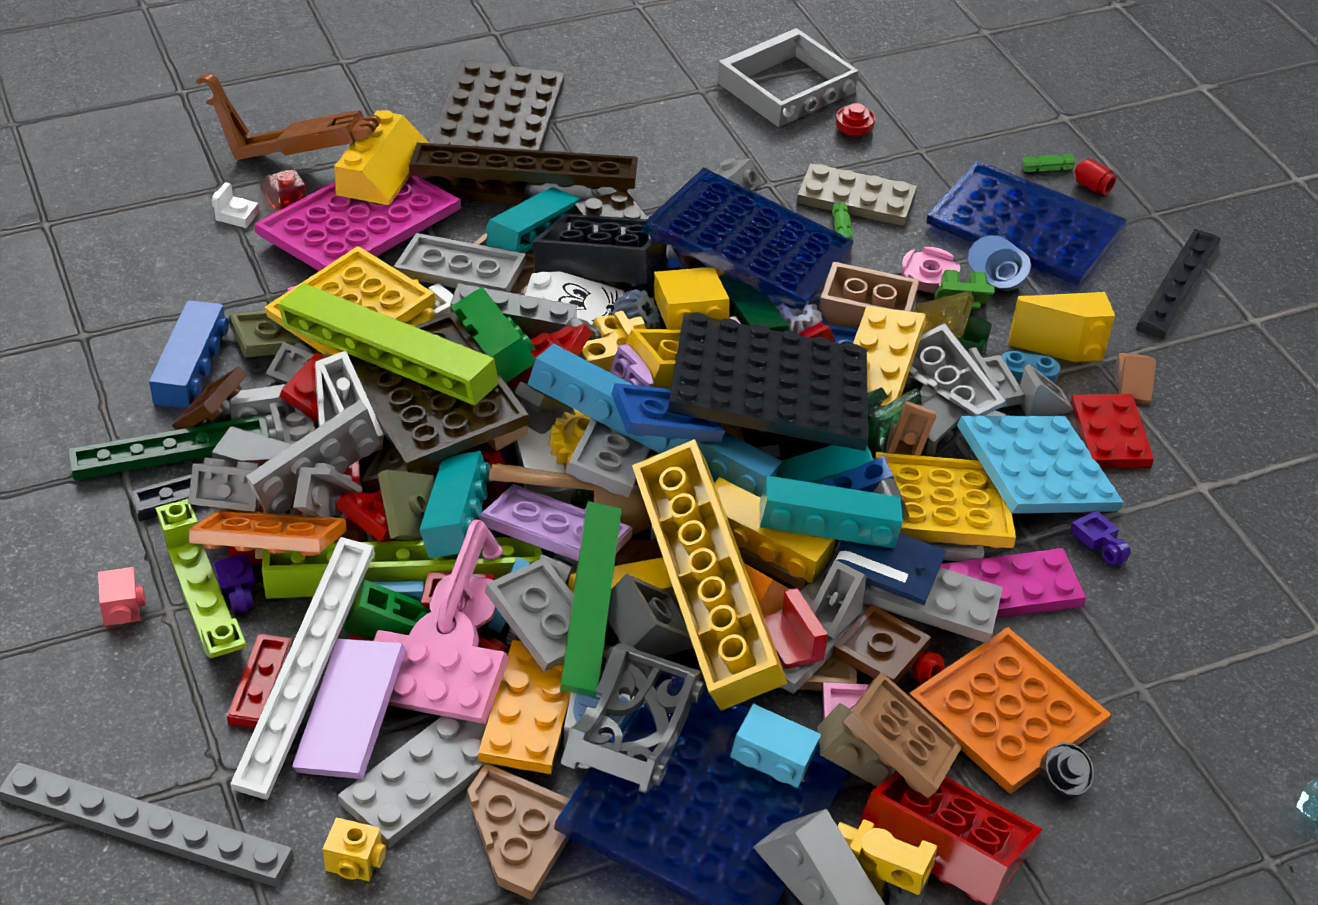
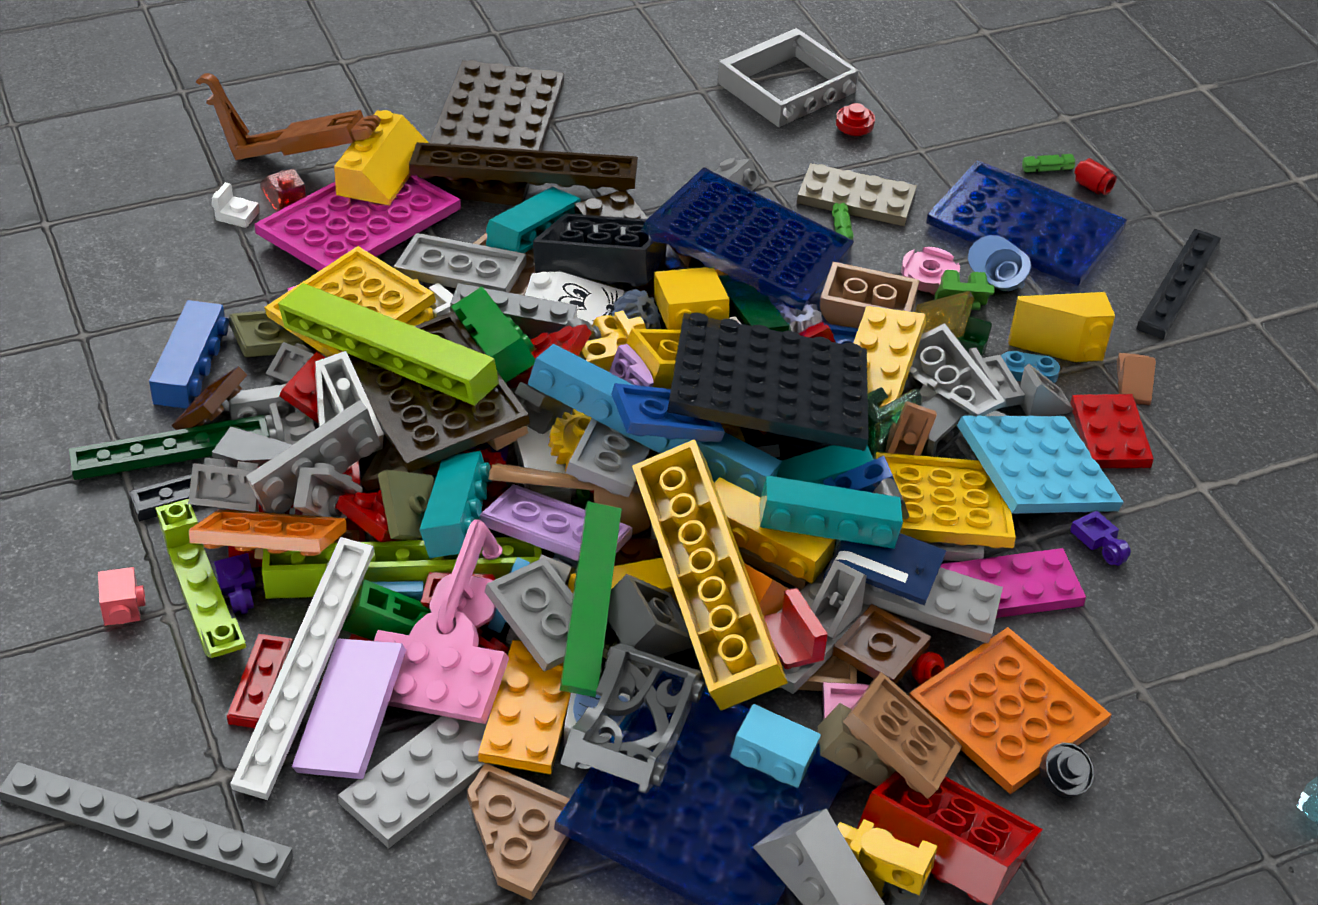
yellow brick [323,817,386,881] -> none

